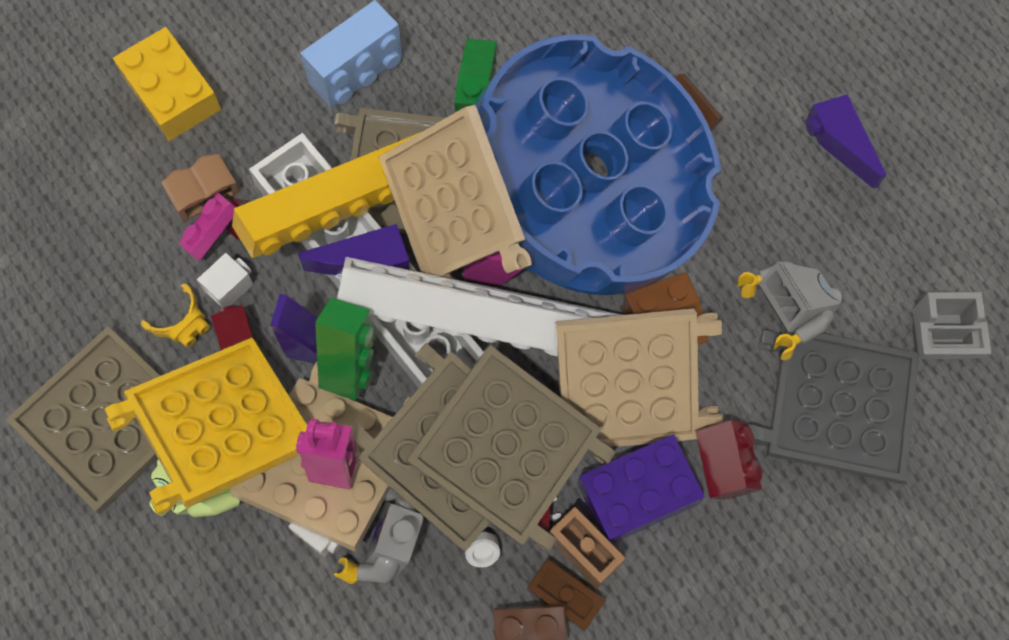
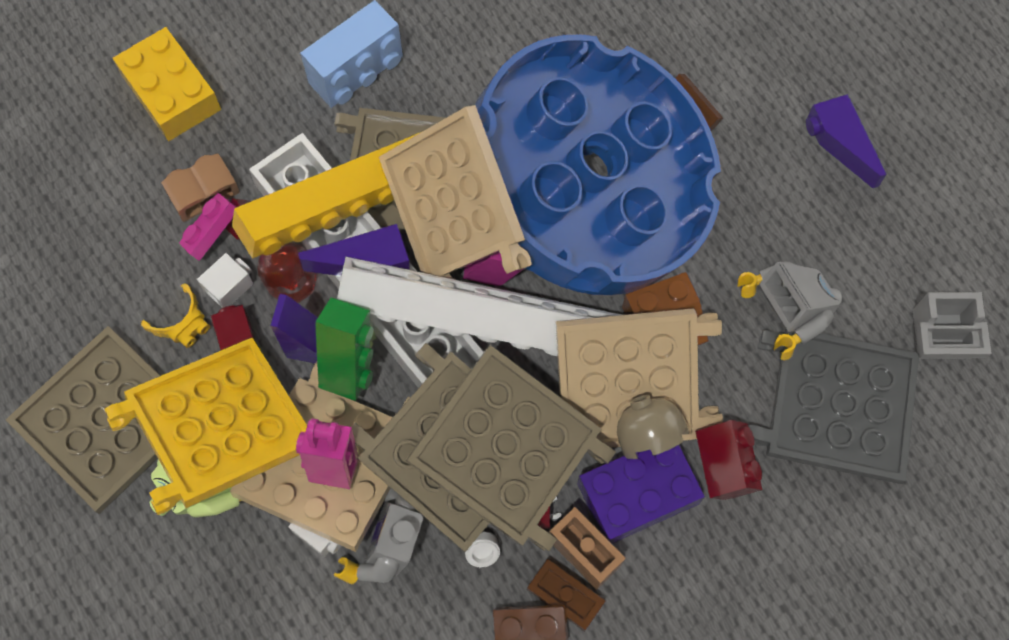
green slope [454,38,497,112] -> none
none -> clear red piece [257,241,316,303]
none -> dark tan cylinder [617,395,690,459]

